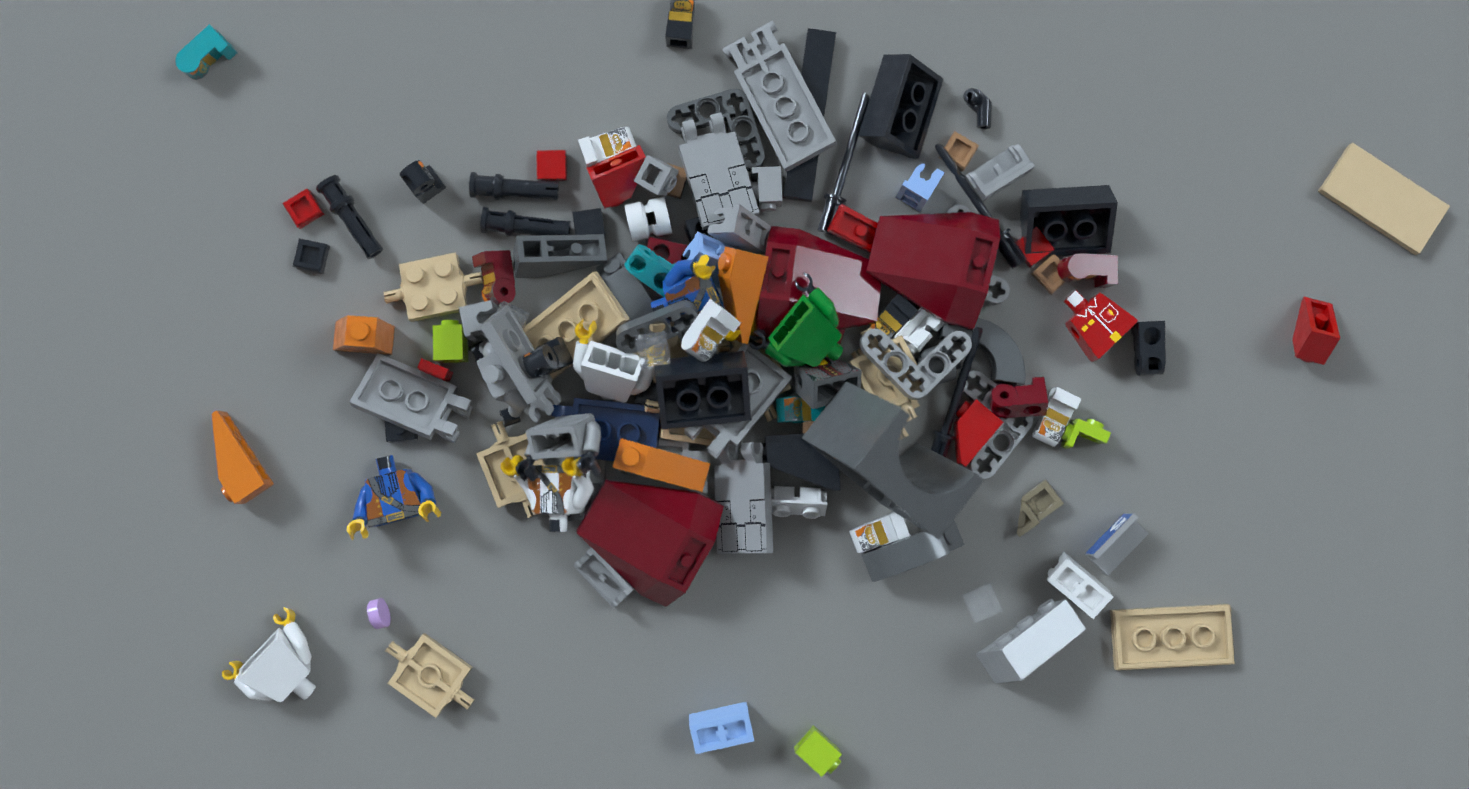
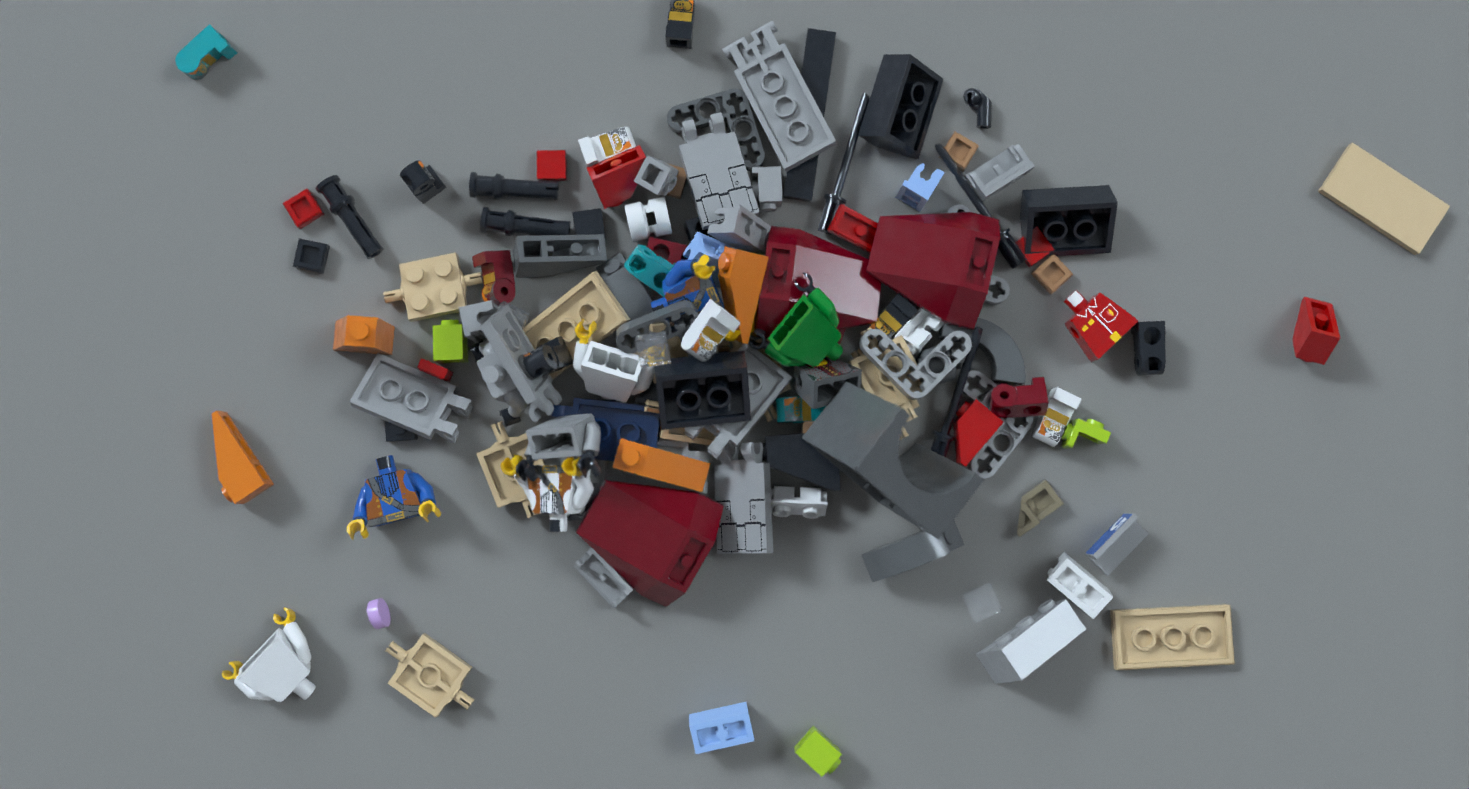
white leg [849,512,910,553] -> none
leg [1057,253,1118,288] -> none

